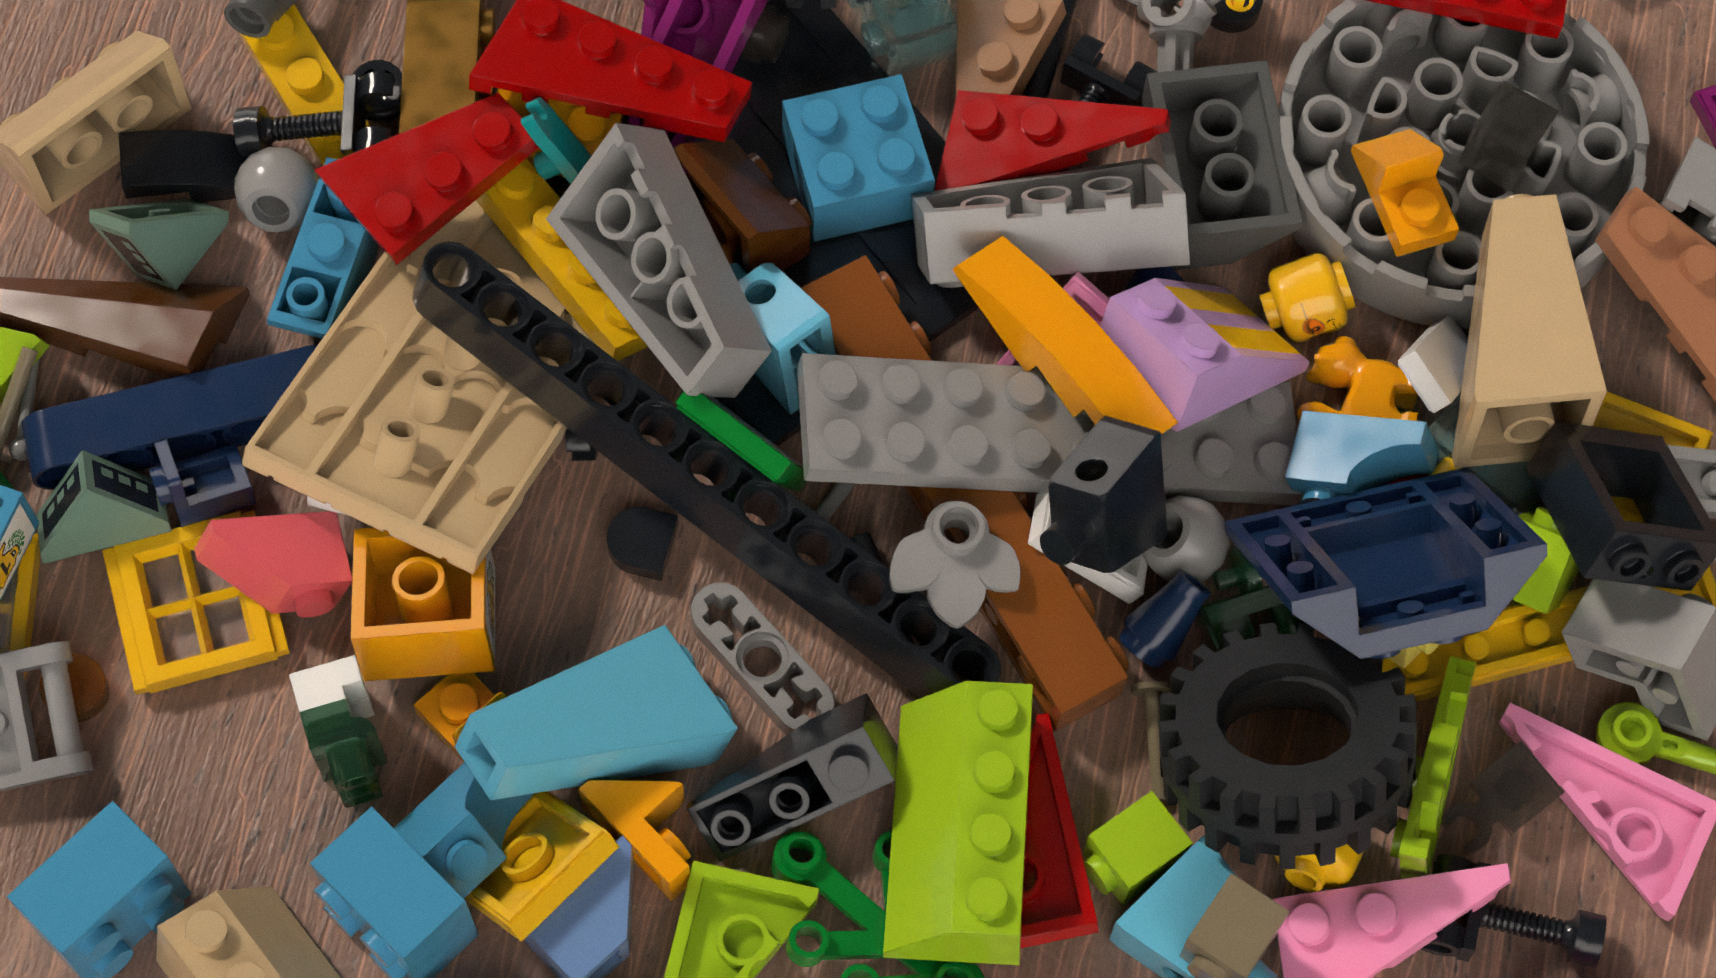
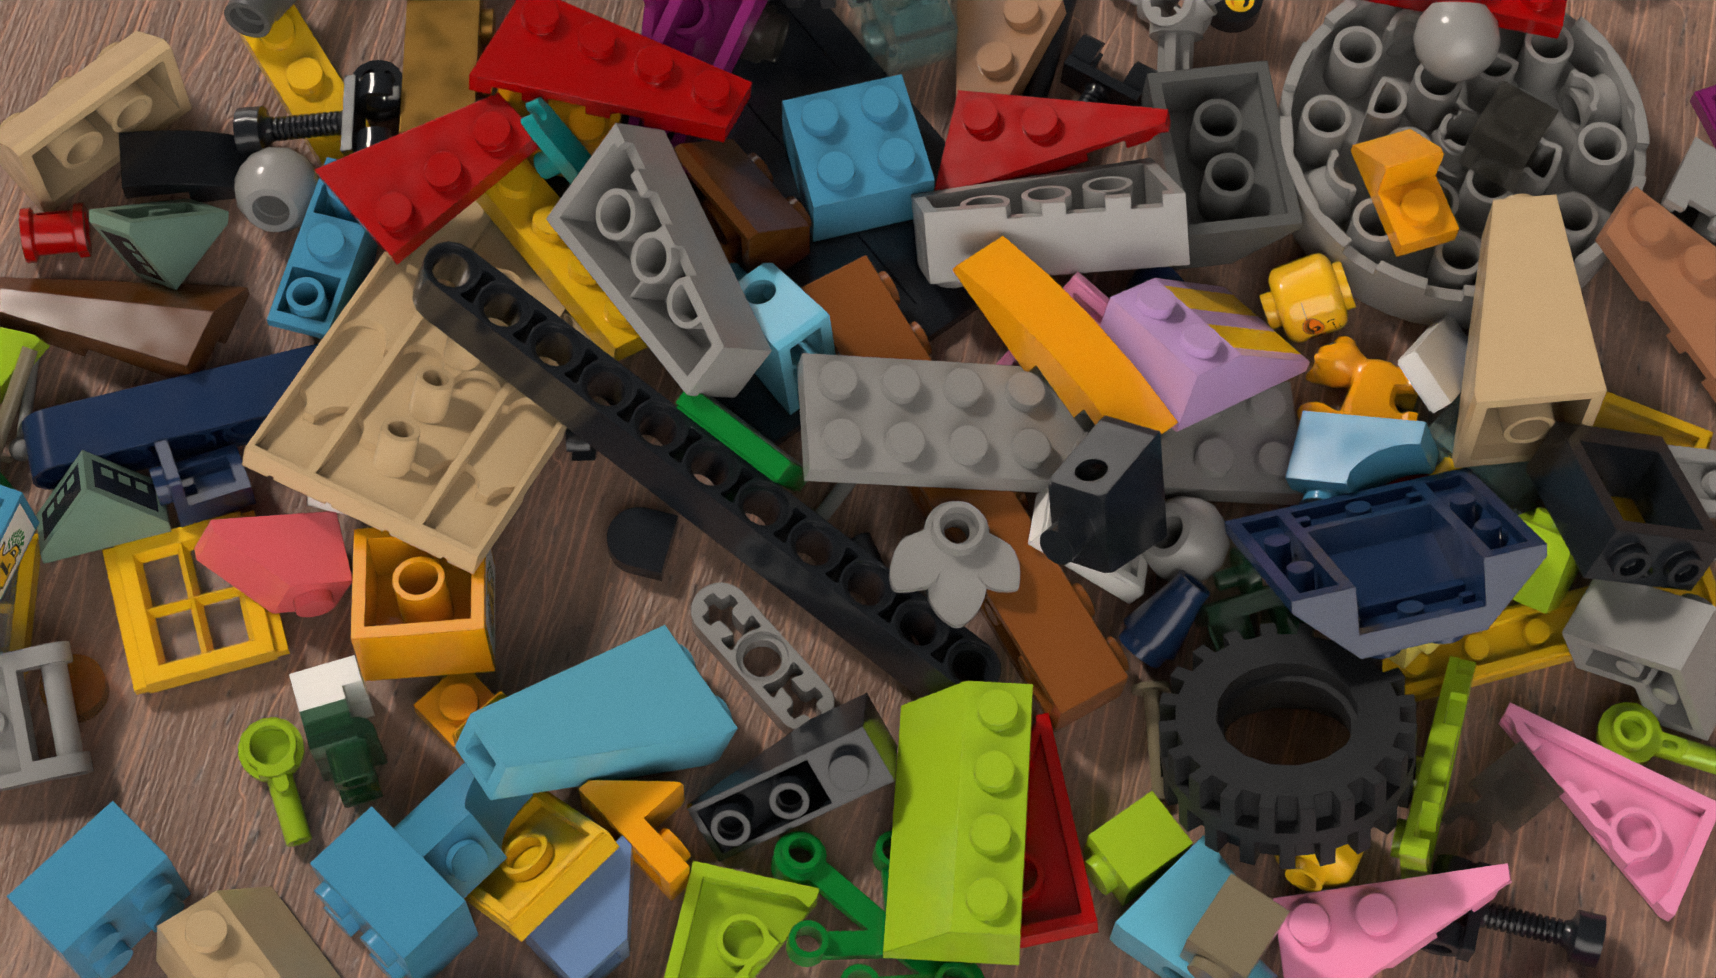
none -> red bush [19,202,92,264]
none -> lime plate [238,717,312,847]
none -> light grey piece [1413,2,1501,83]

